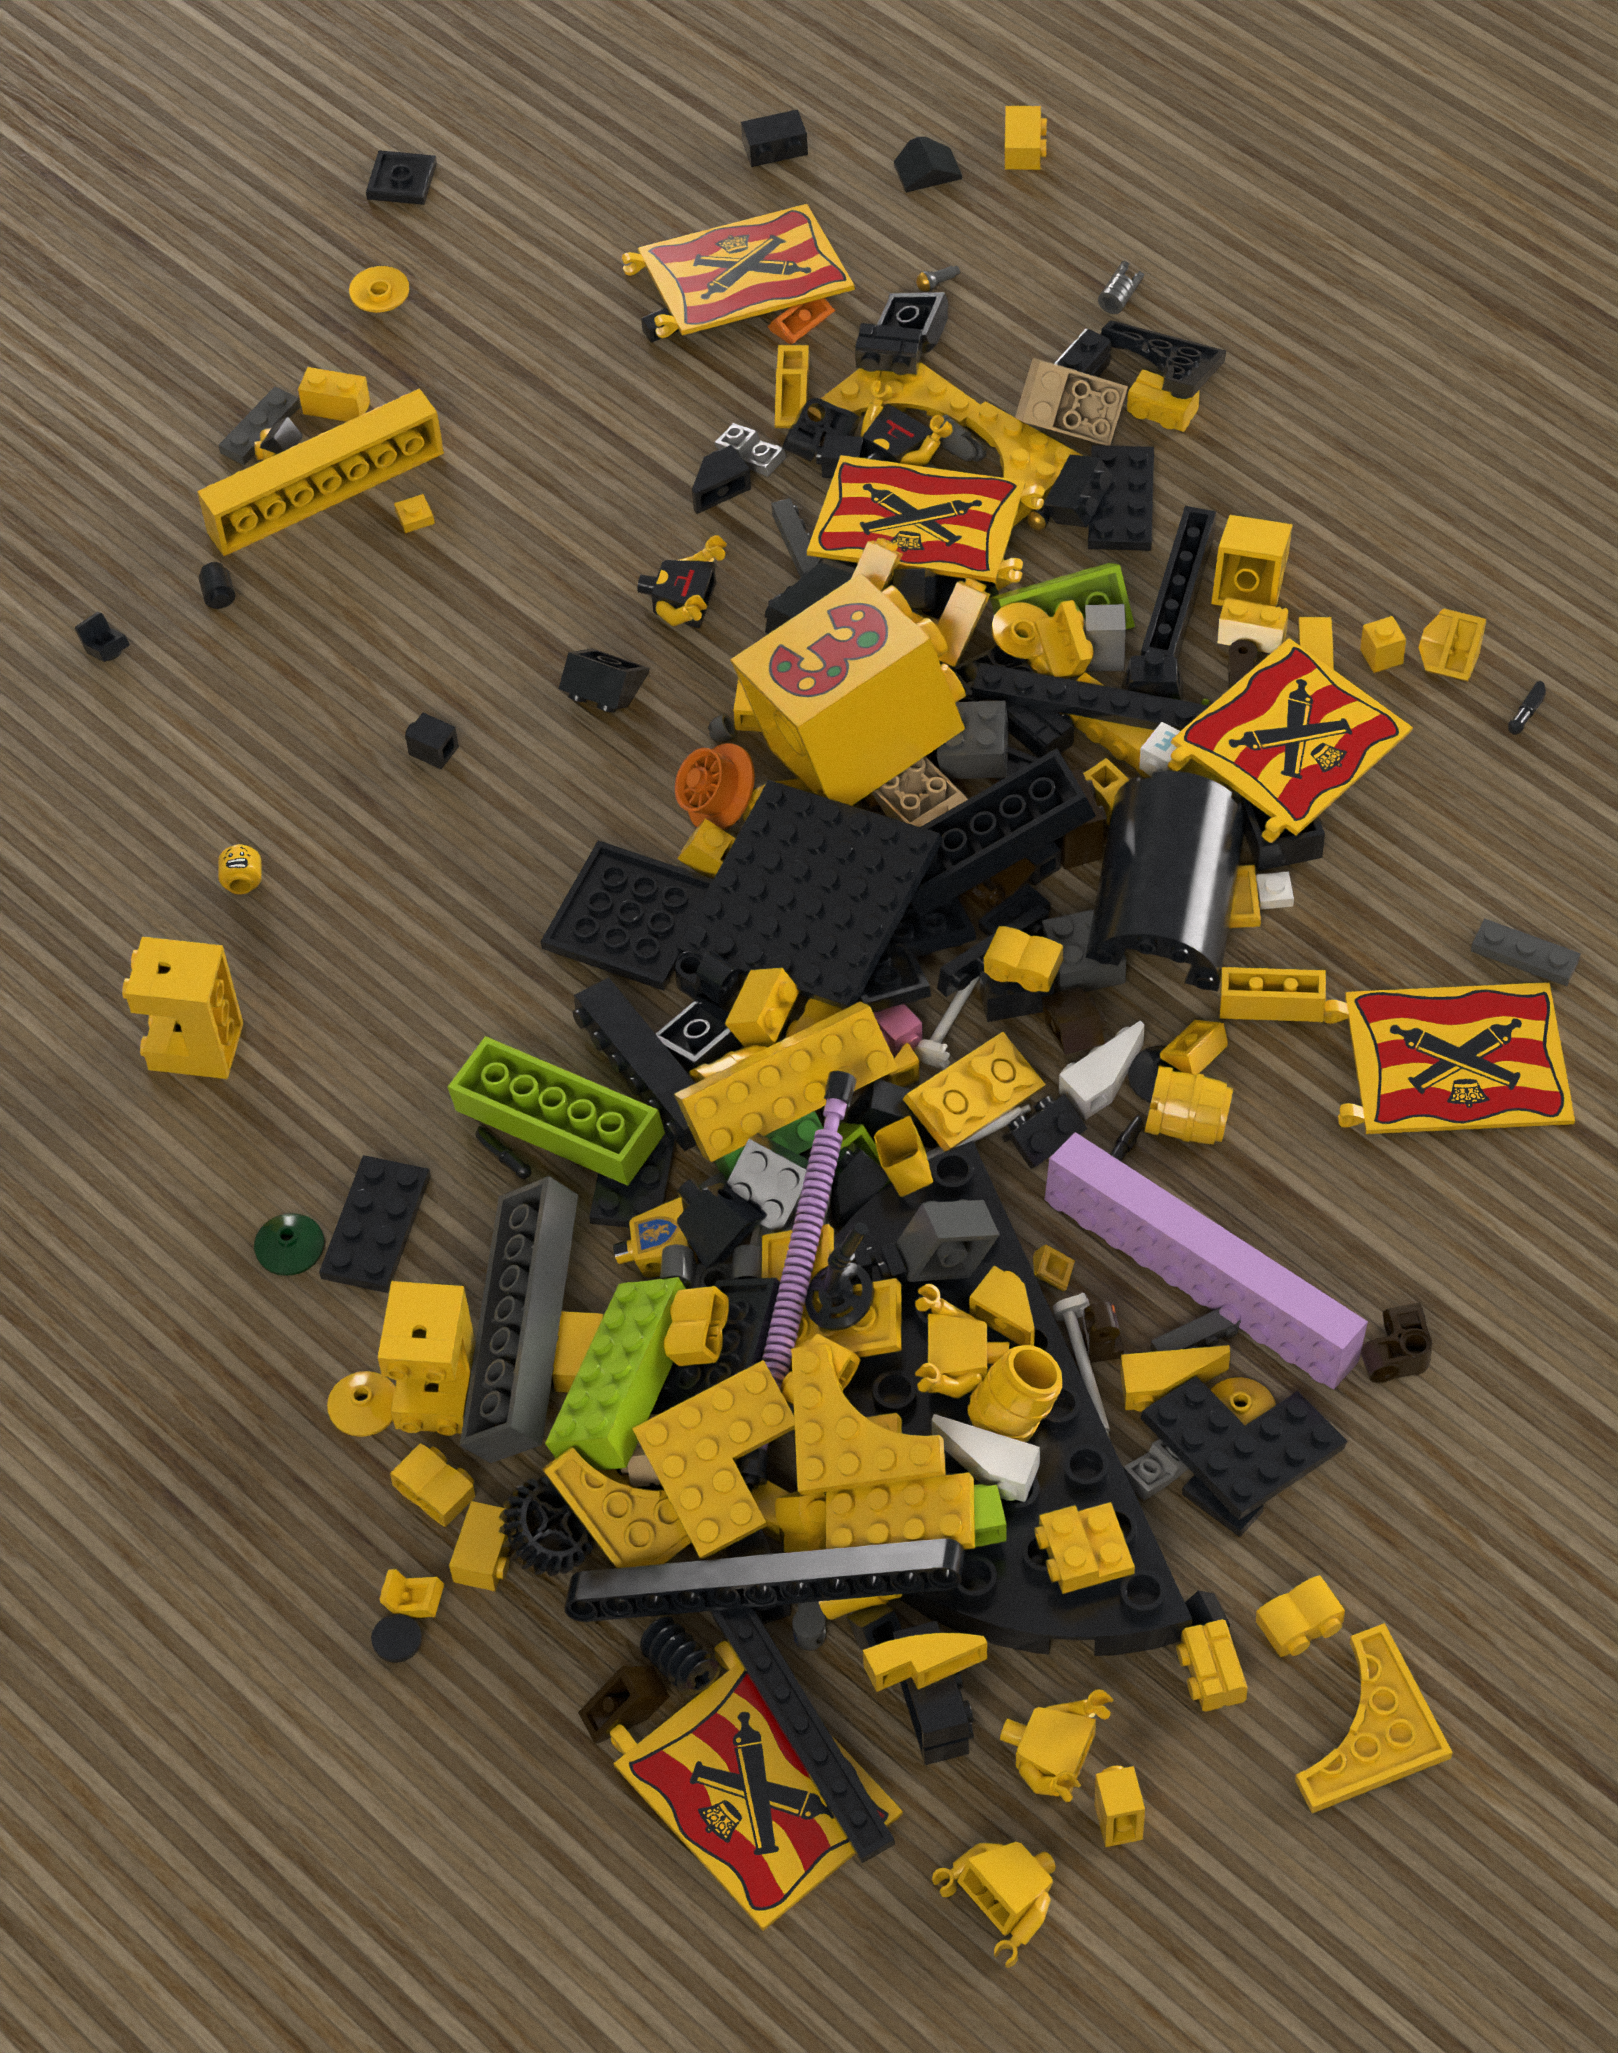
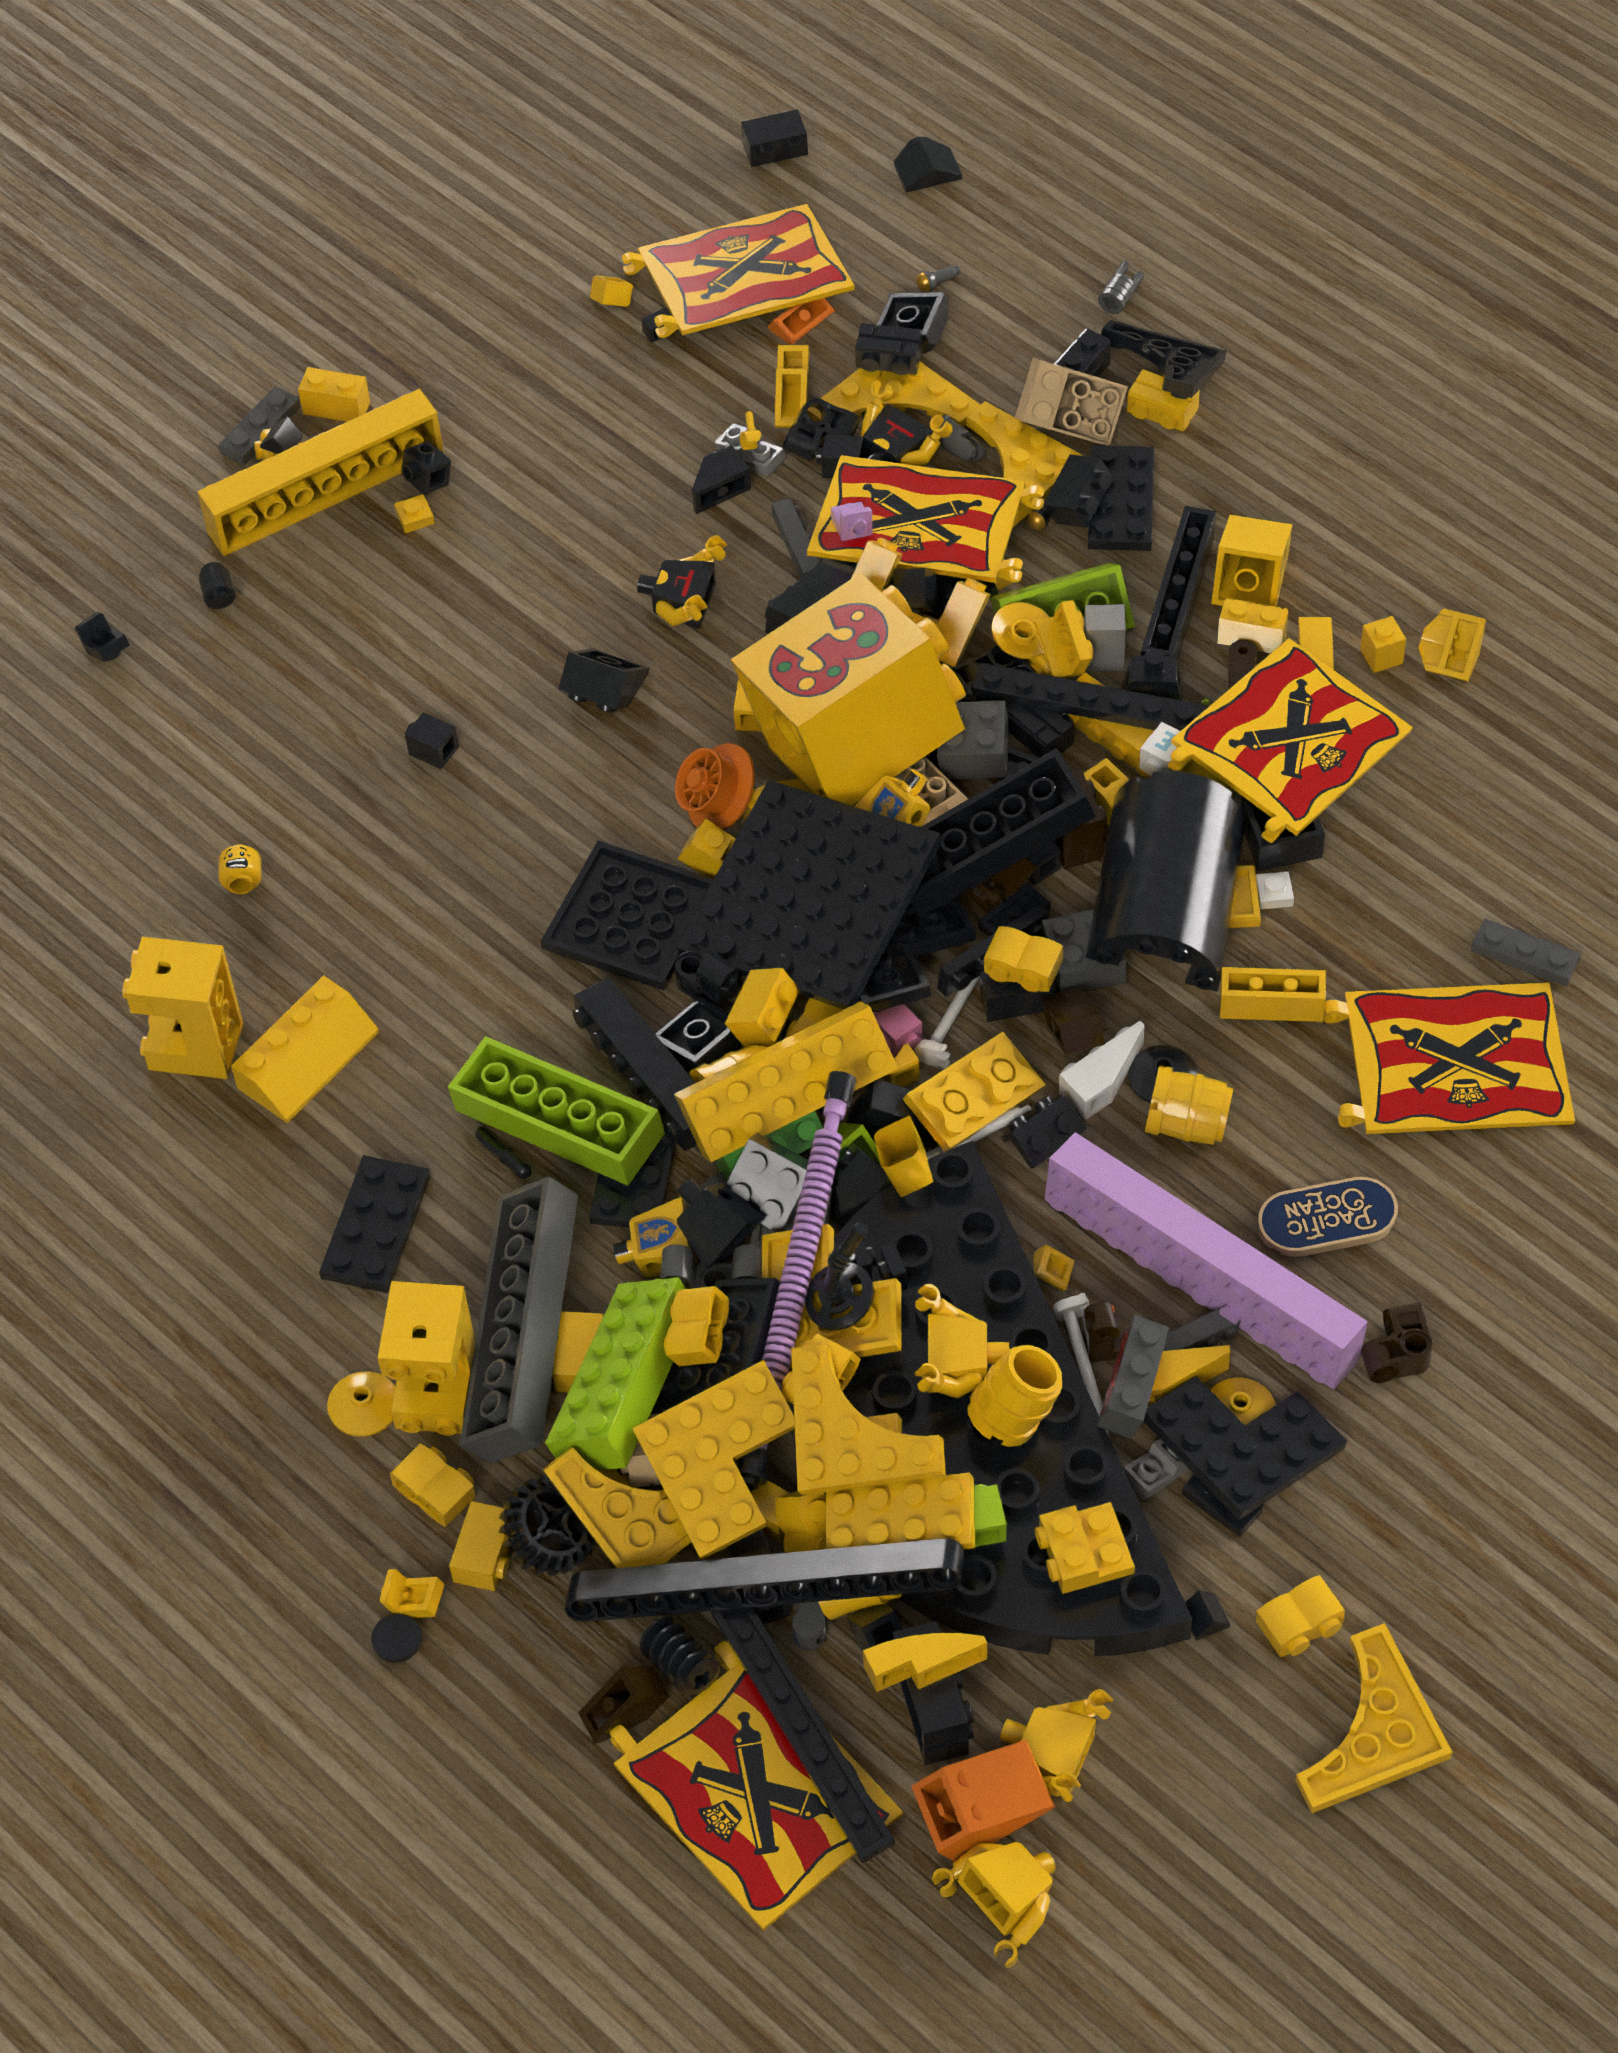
dark green dish [254,1213,325,1276] -> none
yellow dish [349,266,410,313] -> none
black tile [366,150,437,205] -> none
dark grey hinge [708,714,736,742] -> none
dark grey brick [895,1199,1000,1282] -> none
white slope [931,1414,1040,1502] -> none
yellow slope [969,1266,1035,1346] -> none
yellow brick [1005,106,1047,170] -> none
yellow brick [1094,1765,1145,1847] -> none
black piece [1110,1114,1144,1162] -> none
yellow slope [1160,1020,1228,1075] -> none
yellow brick [1176,1619,1248,1712] -> none
black piece [1508,681,1546,735] -> none
none -> yellow slope [231,975,379,1123]
none -> black brick [401,441,451,495]
none -> yellow slope [590,275,633,307]
none -> yellow hand [740,411,761,450]
none -> lavender bracket [831,502,872,541]
none -> torso [854,769,930,827]
none -> orange slope [911,1740,1055,1861]
none -> dark grey brick [1097,1315,1169,1439]
none -> tile [1258,1177,1398,1257]

